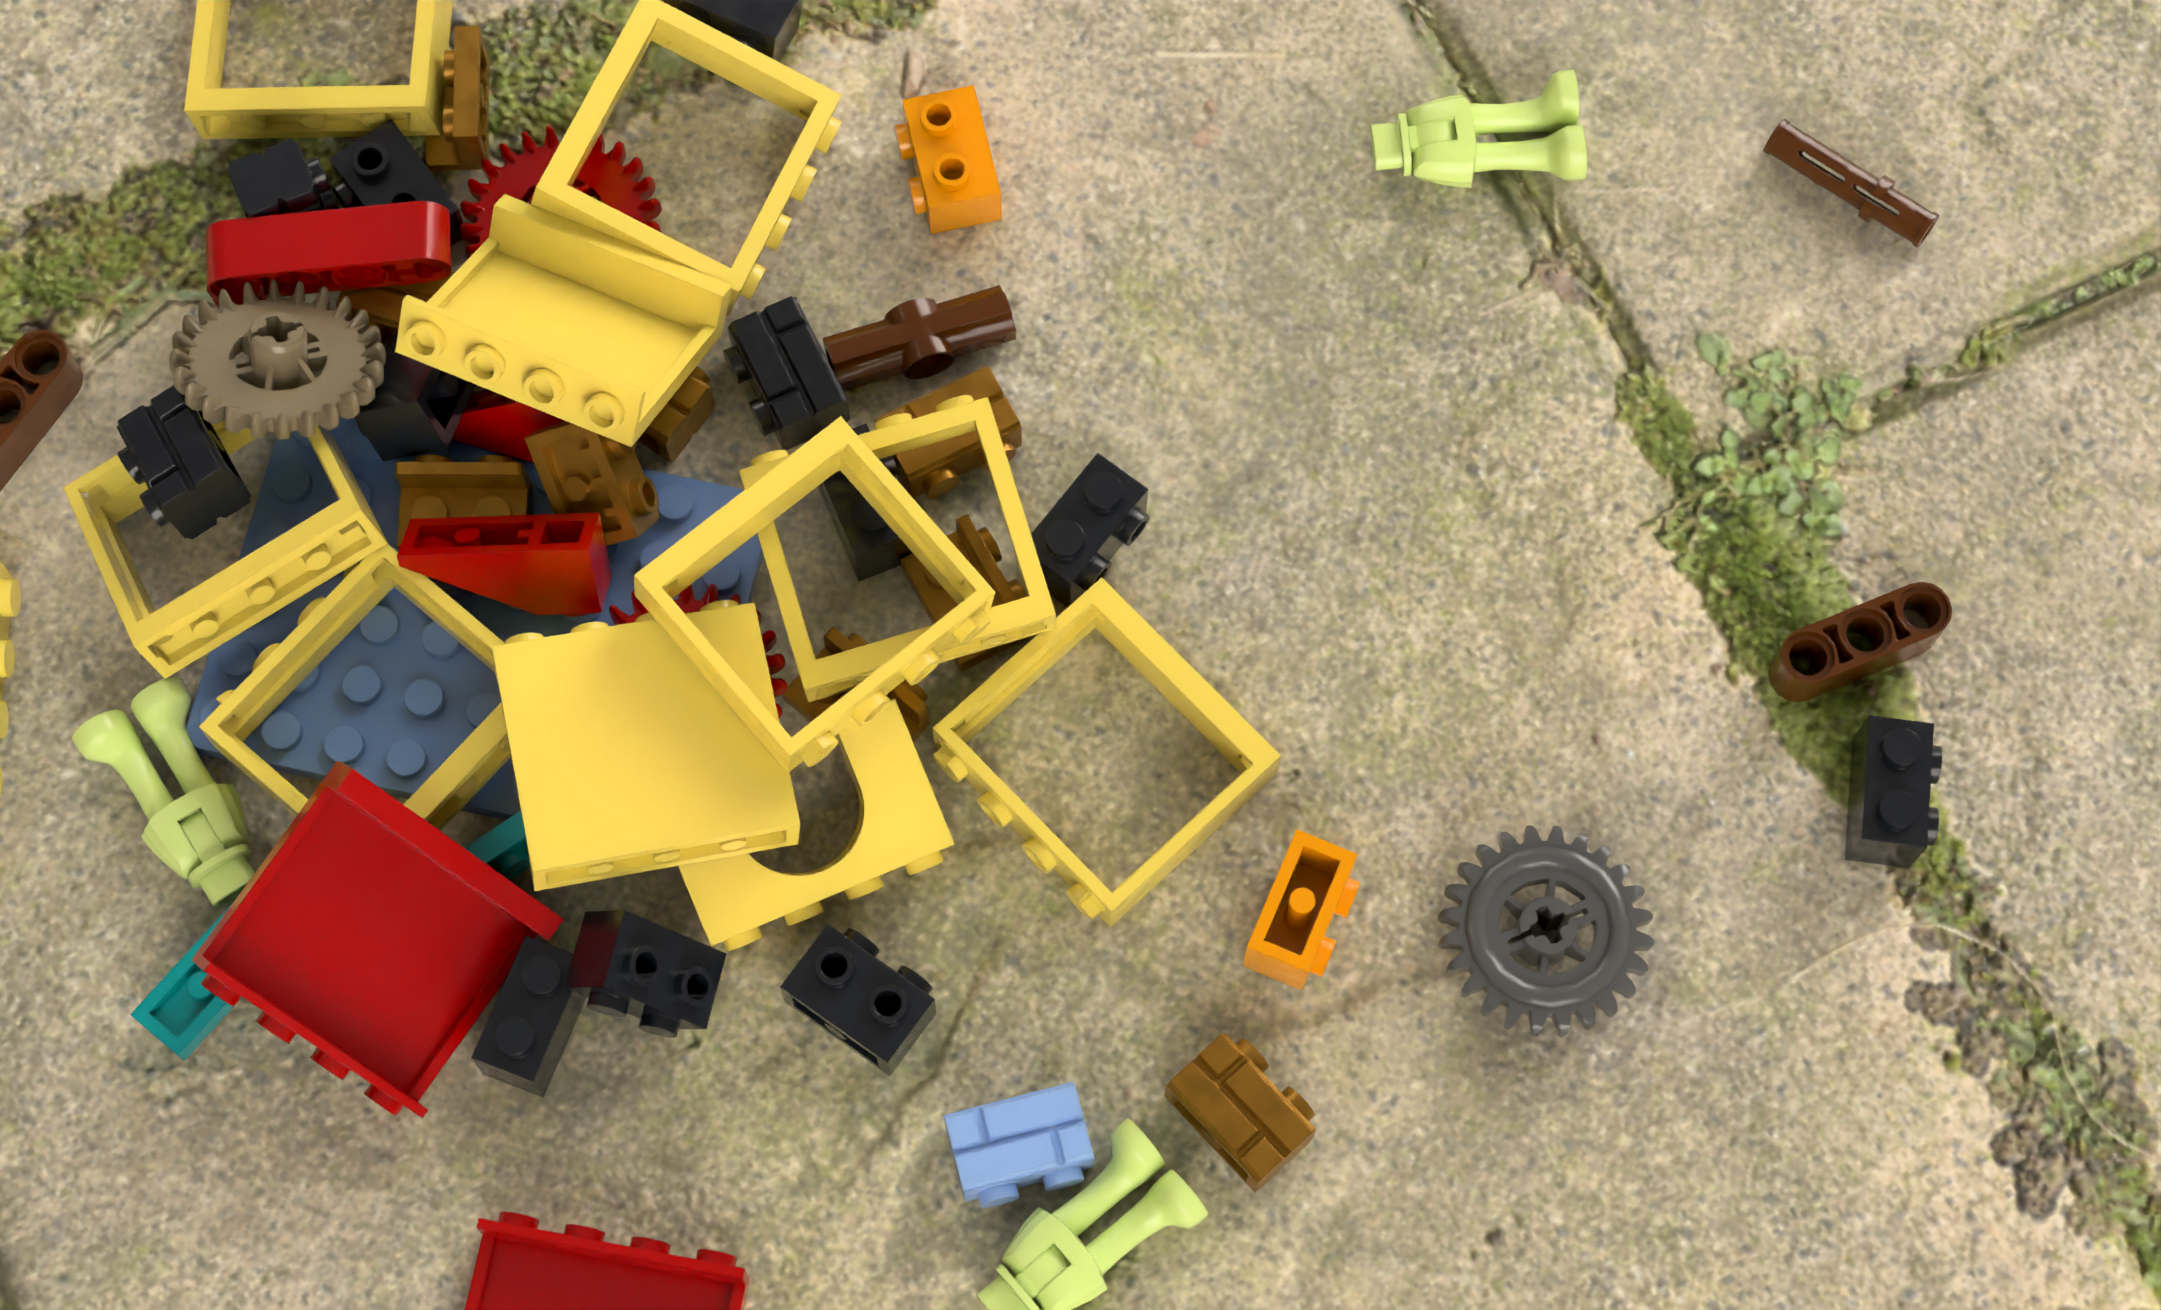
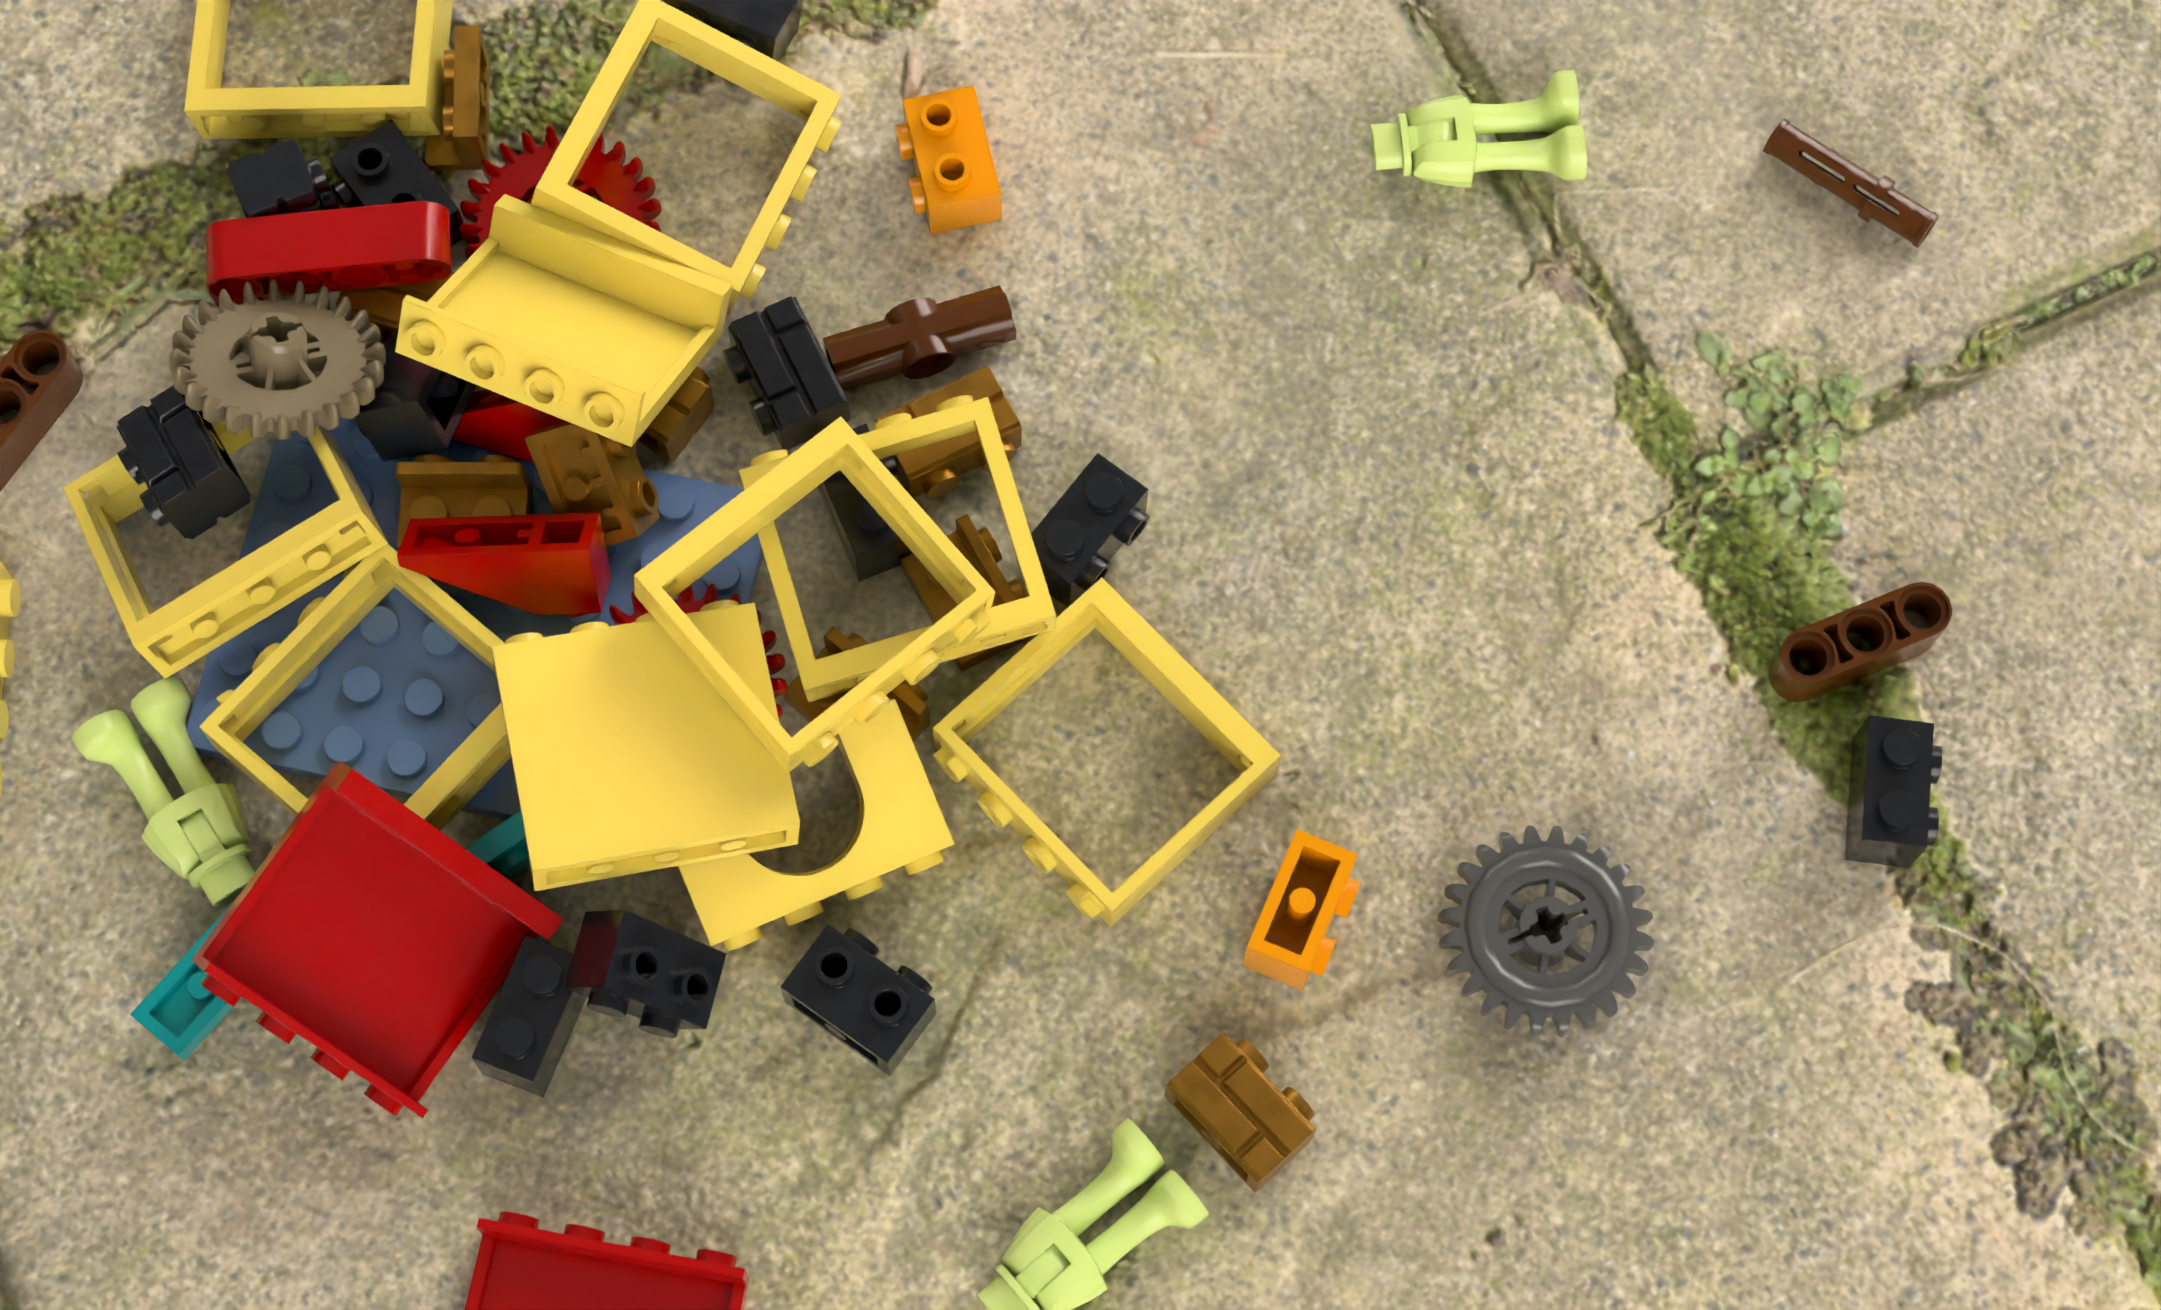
light blue brick [944,1082,1094,1208] -> none

